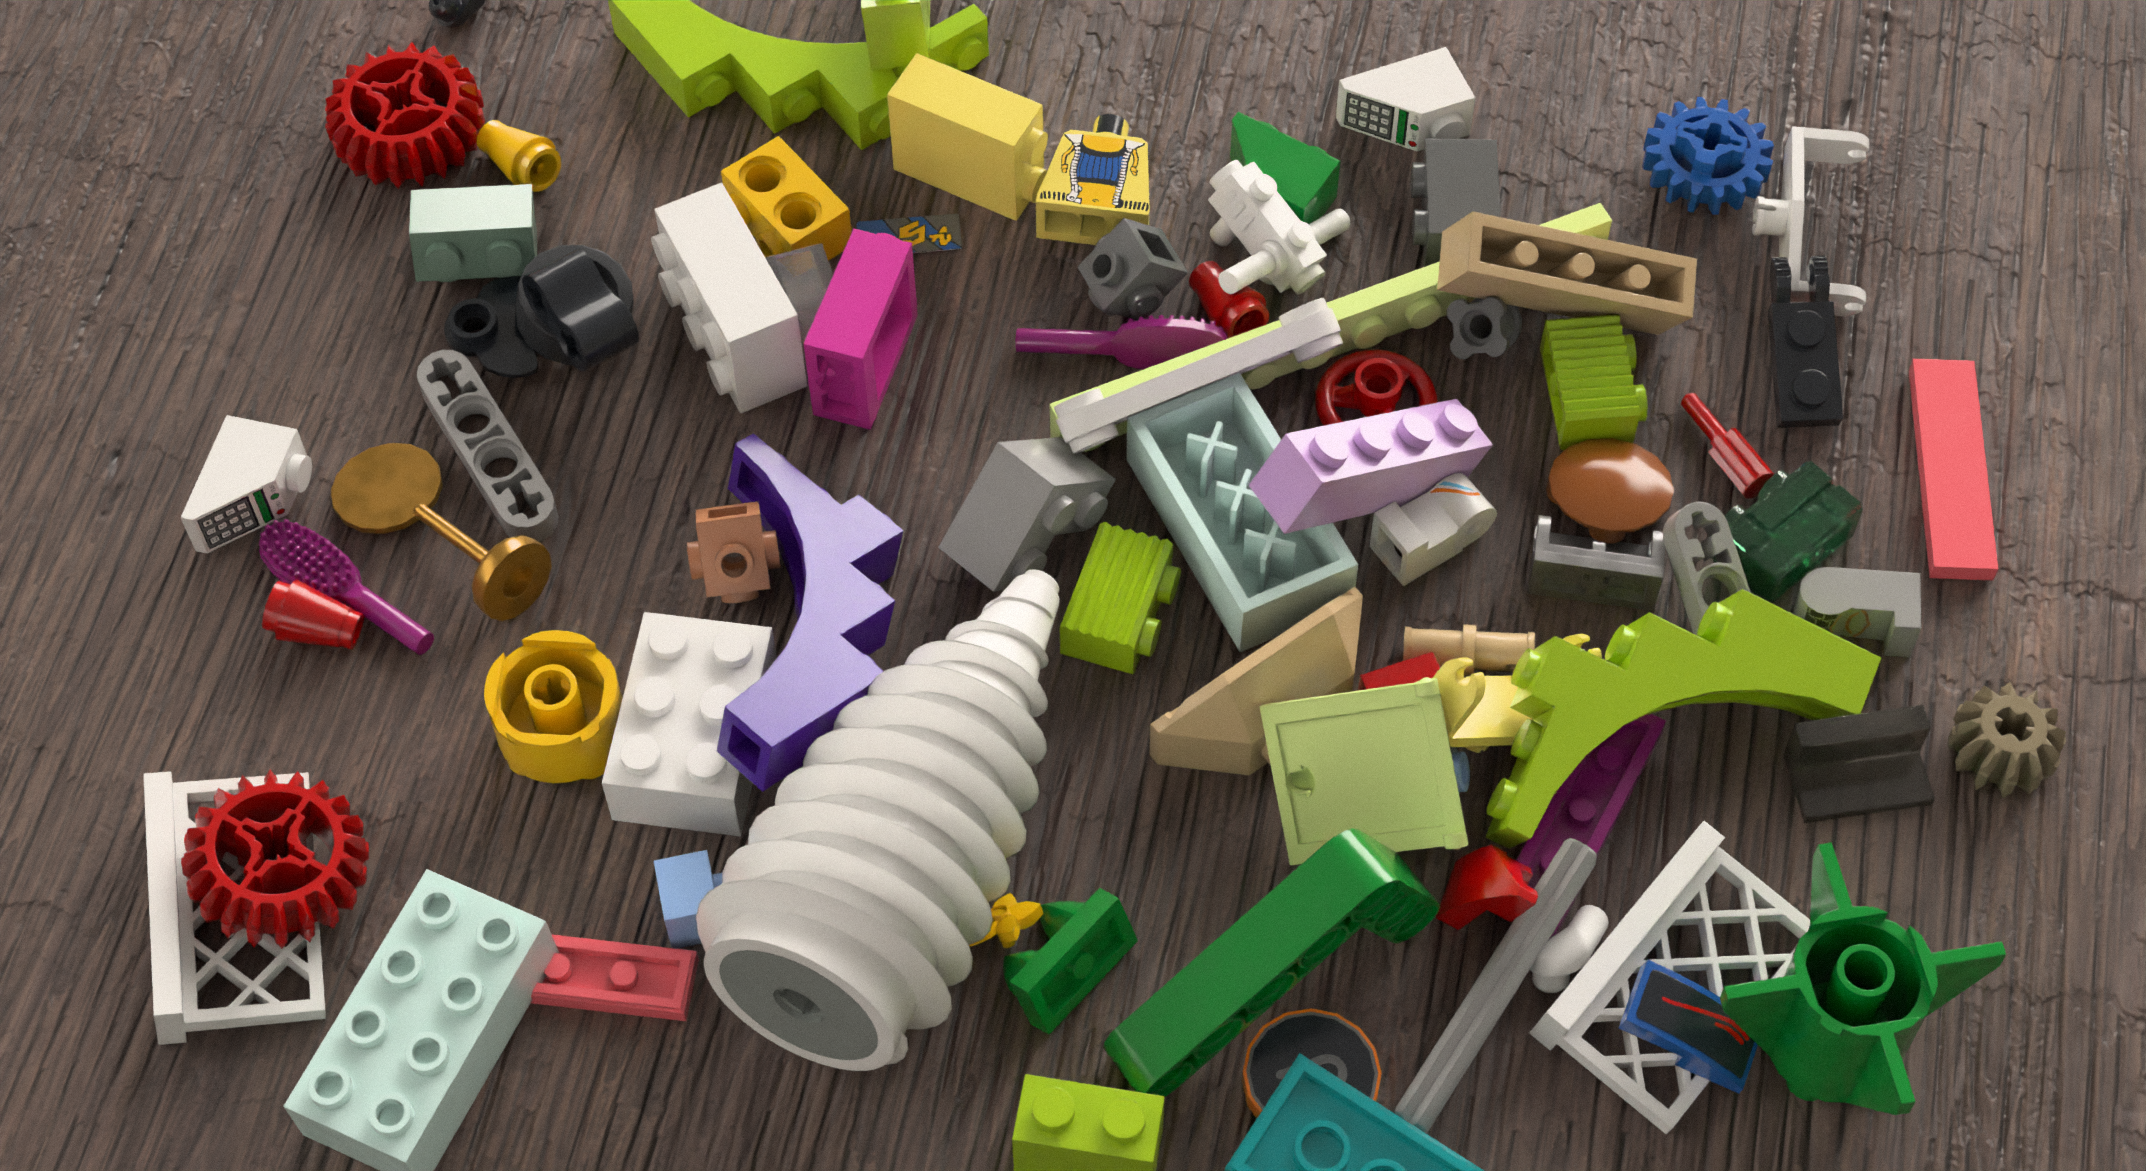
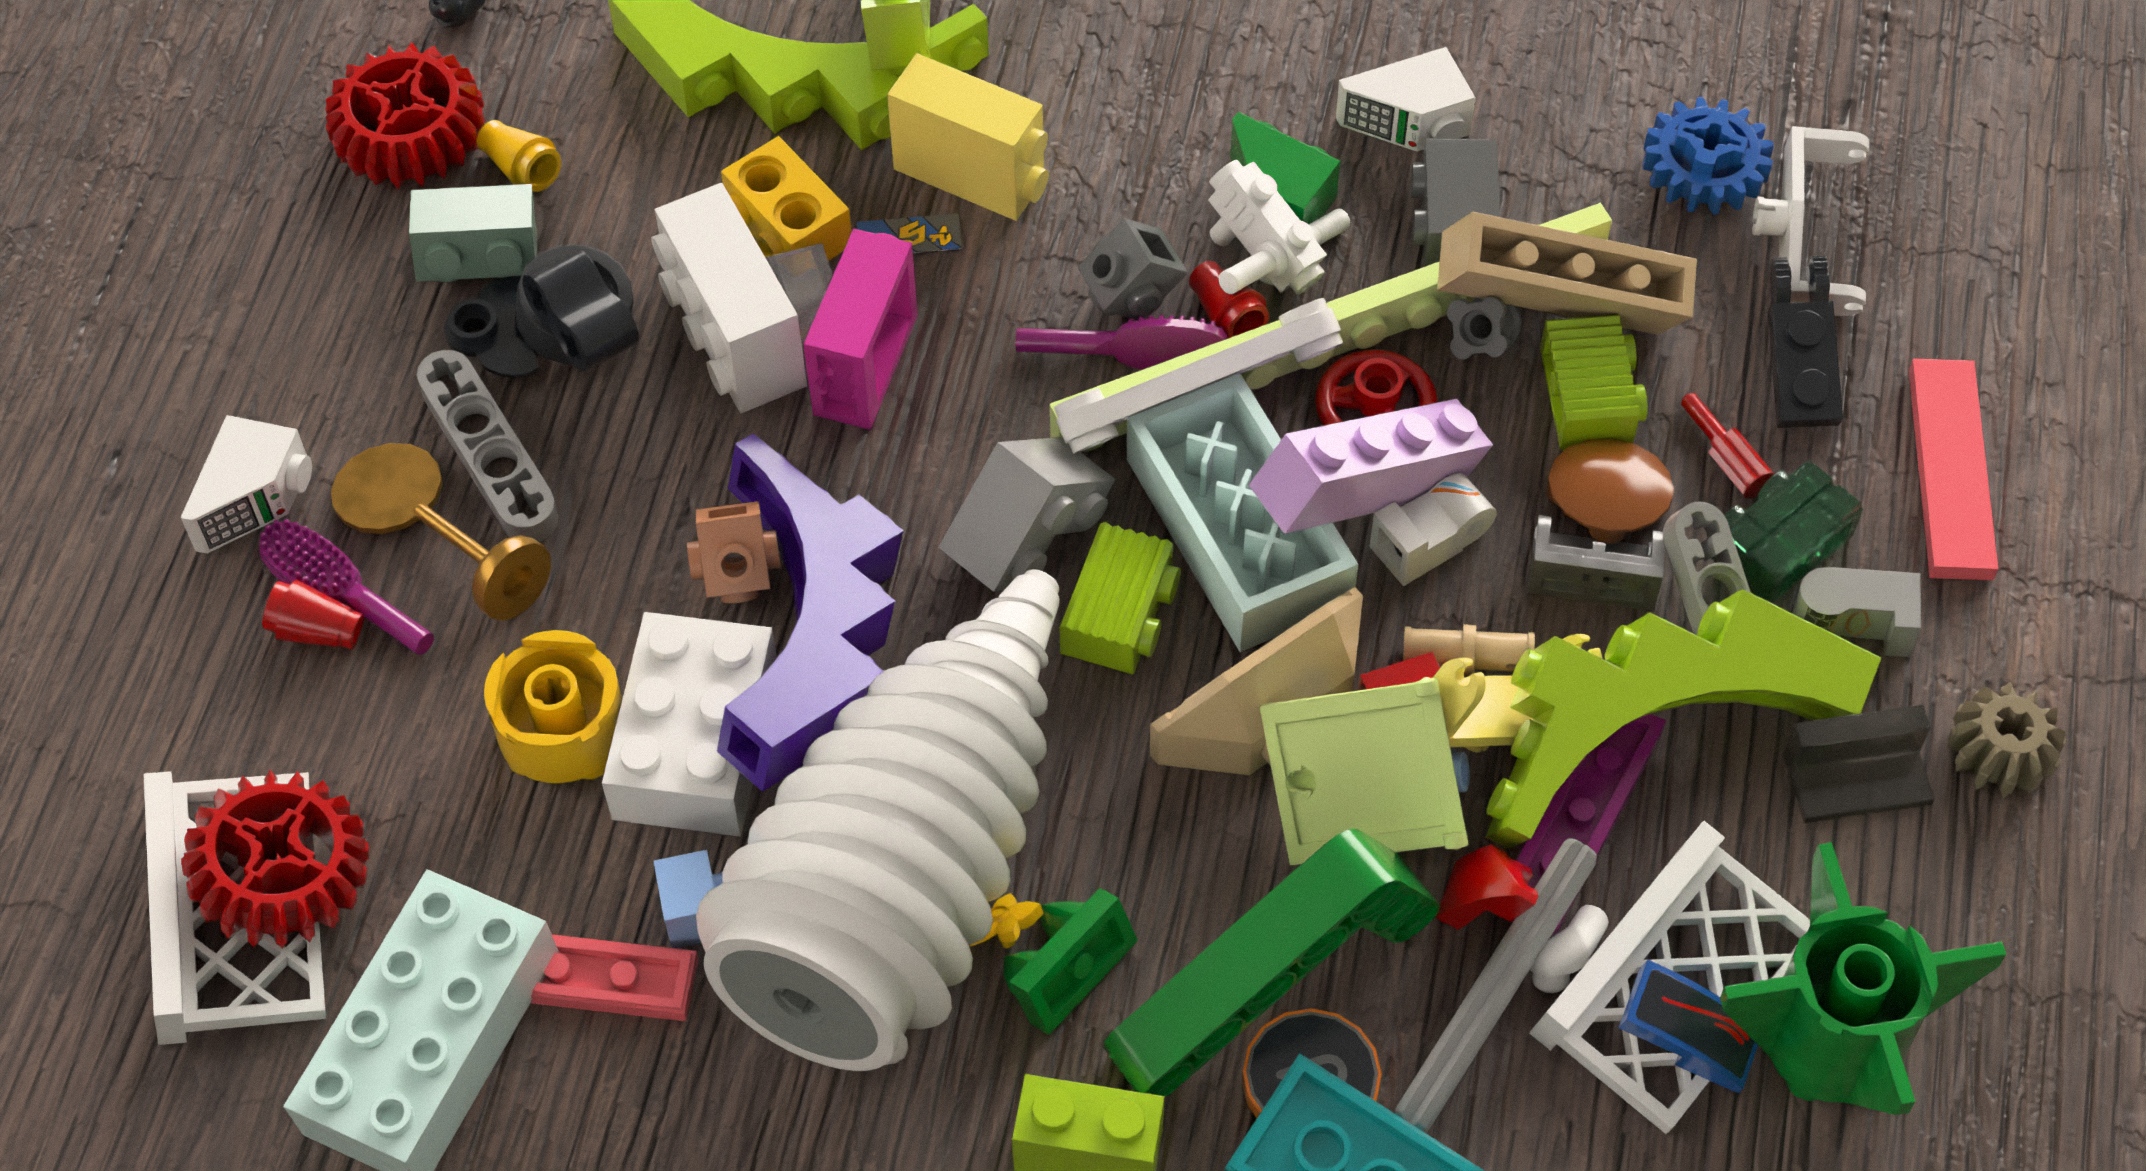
torso [1036,114,1150,245] -> none

